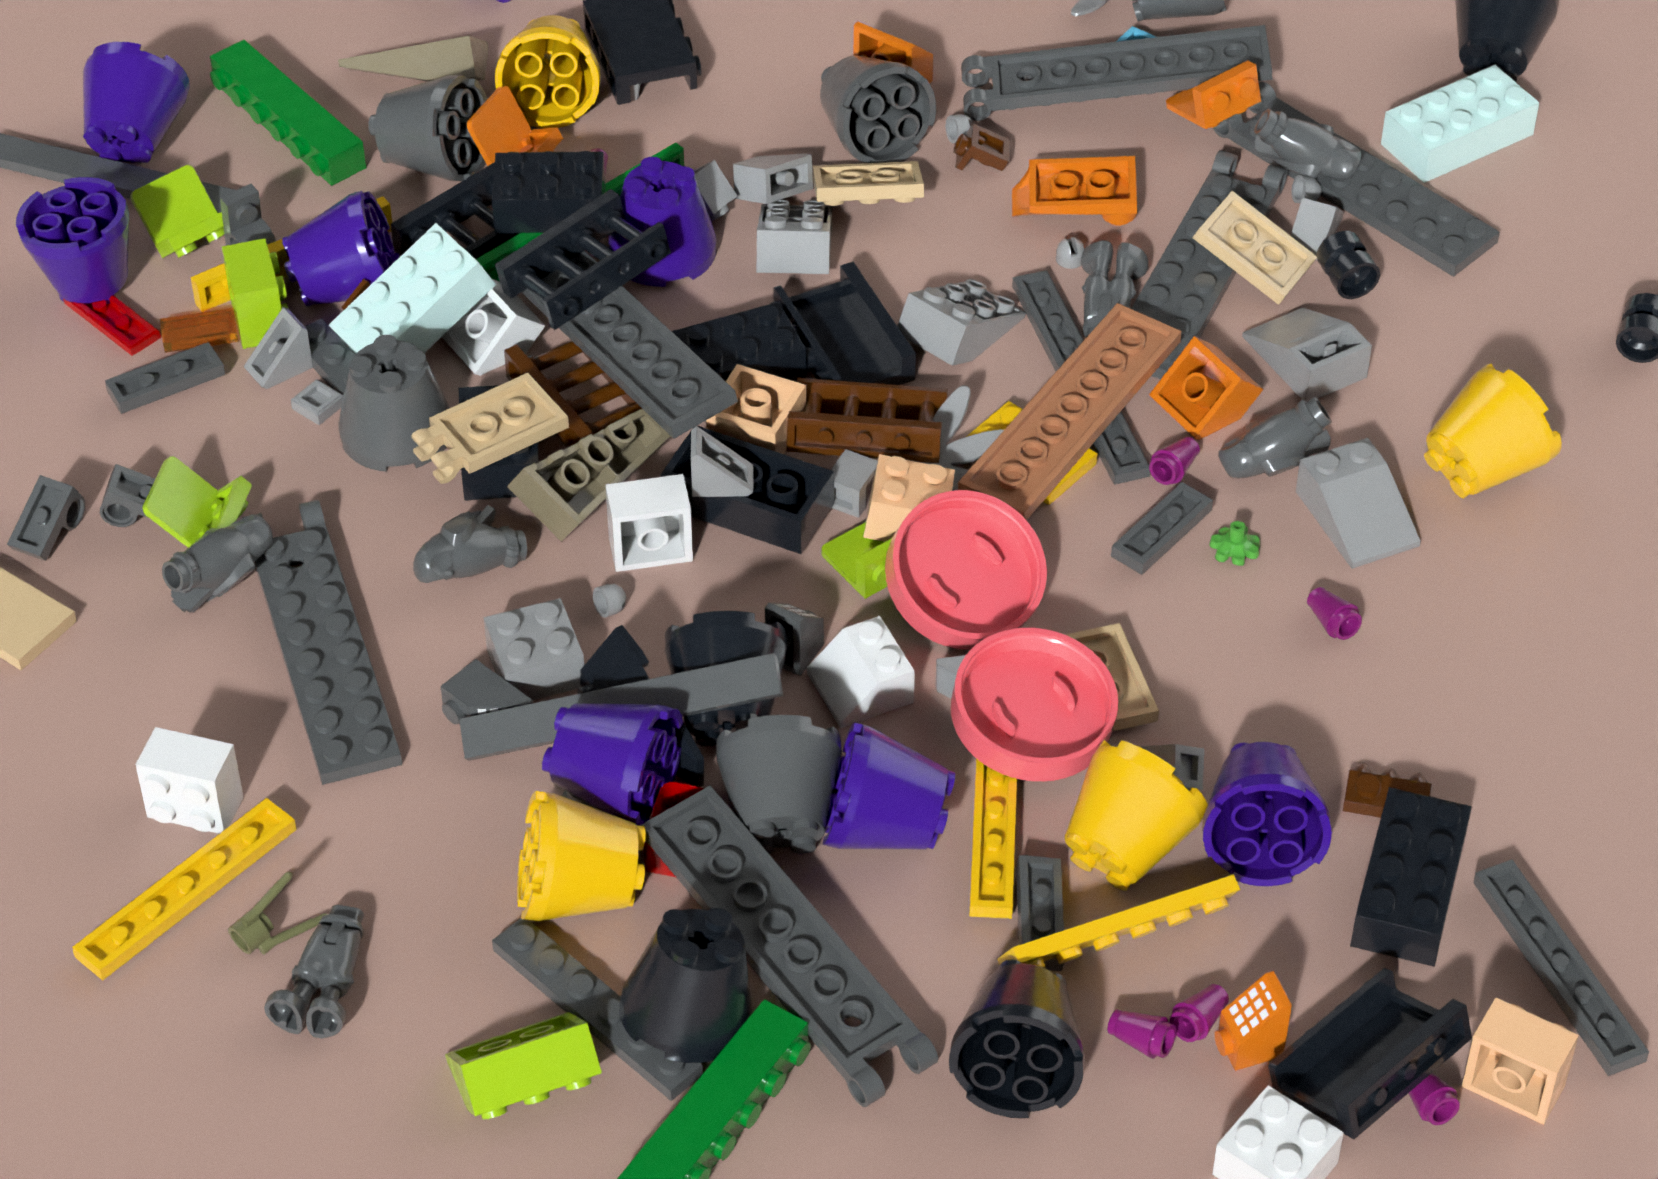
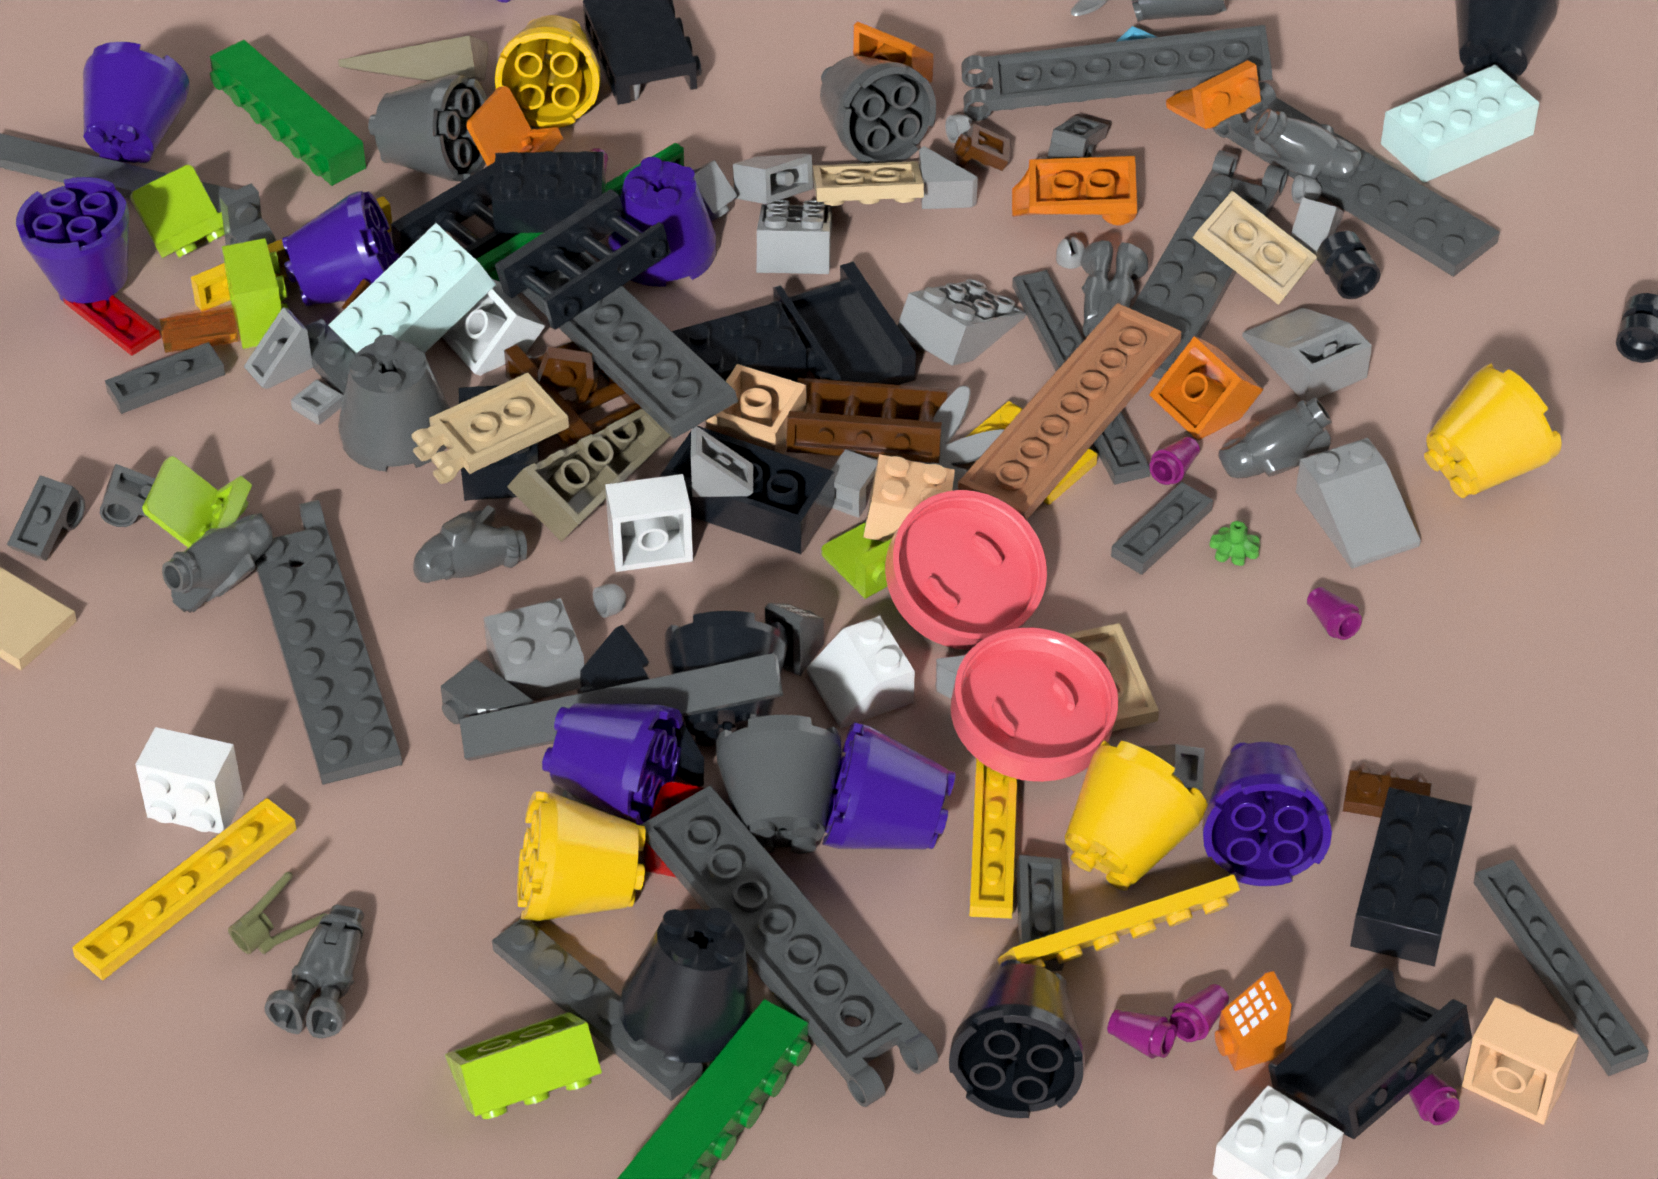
none -> reddish brown bracket [538,347,598,404]
none -> light grey slope [919,146,978,209]
none -> dark grey plate [1048,115,1108,159]

